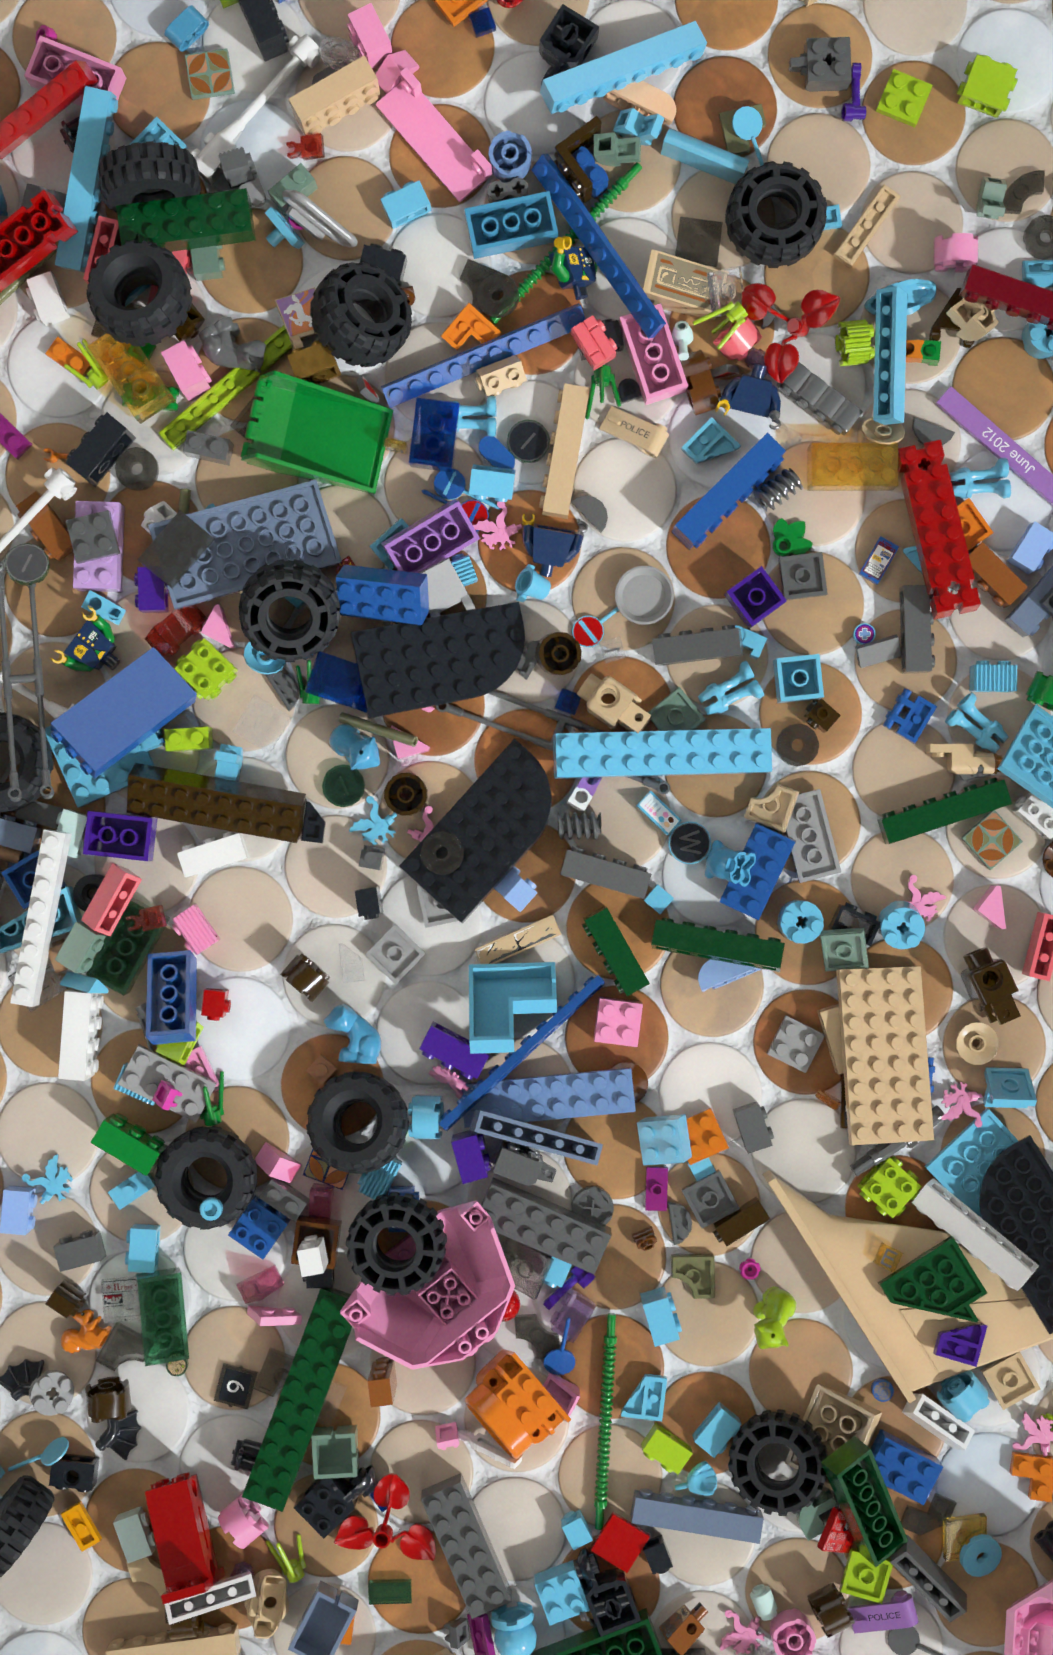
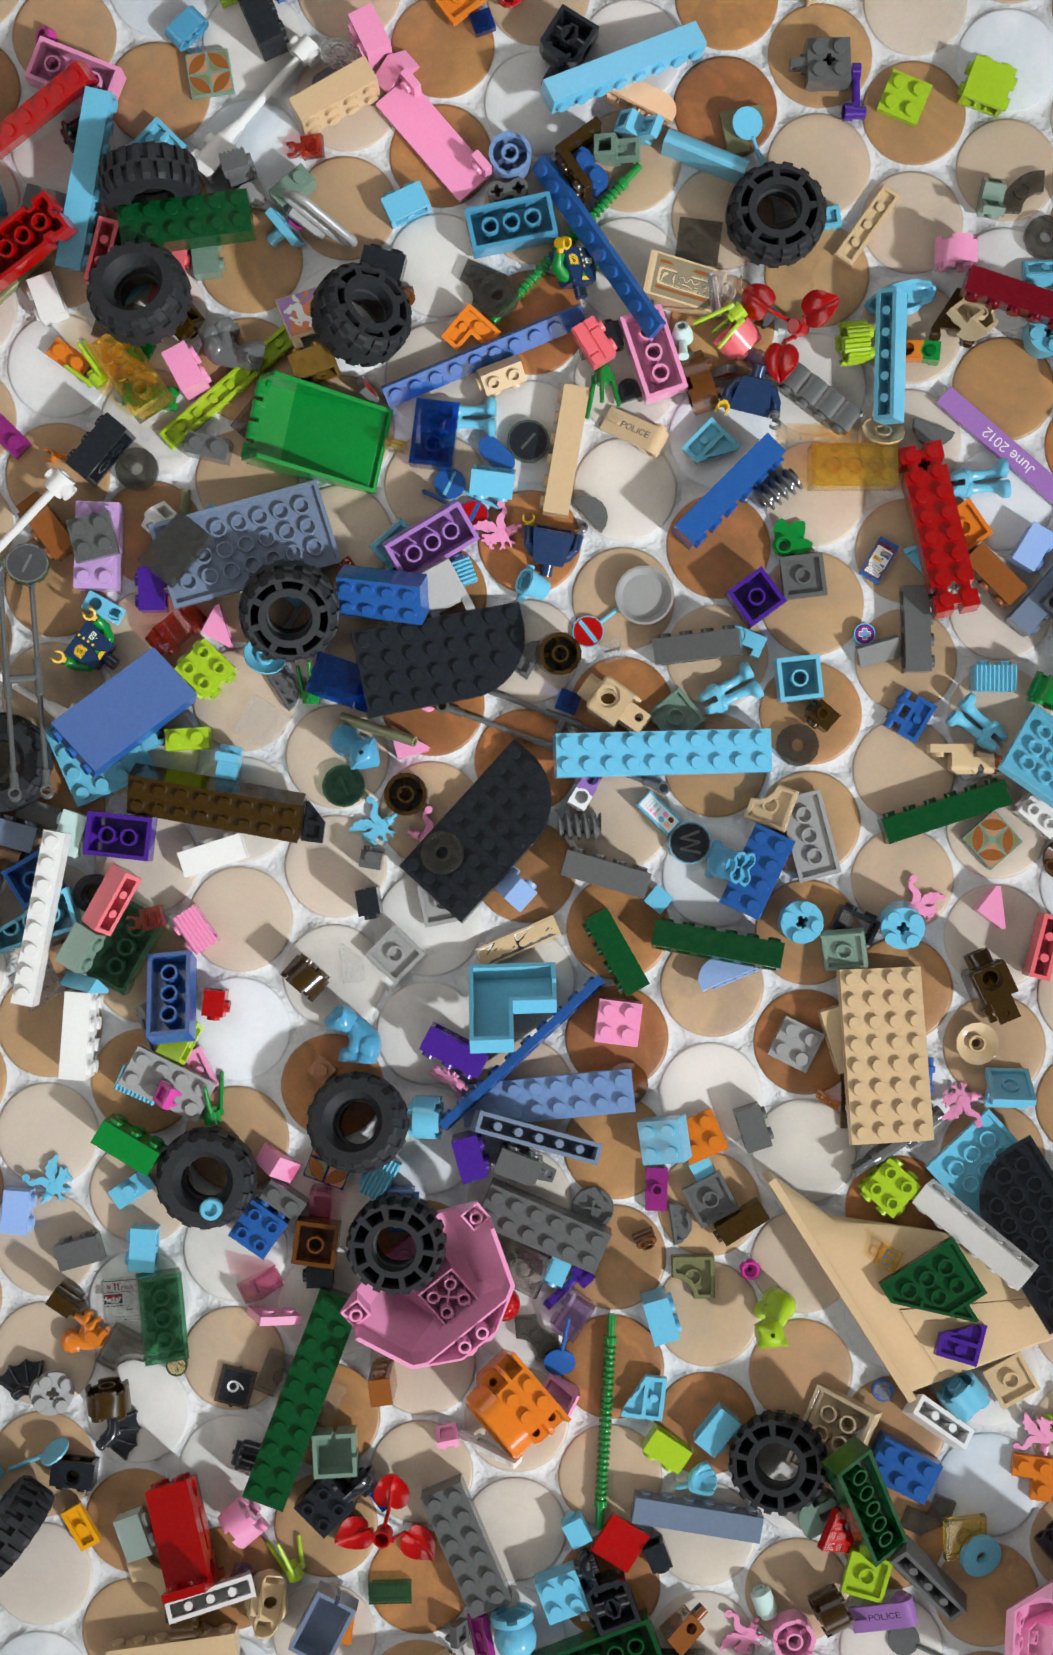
white brick [297,1235,328,1277] -> none

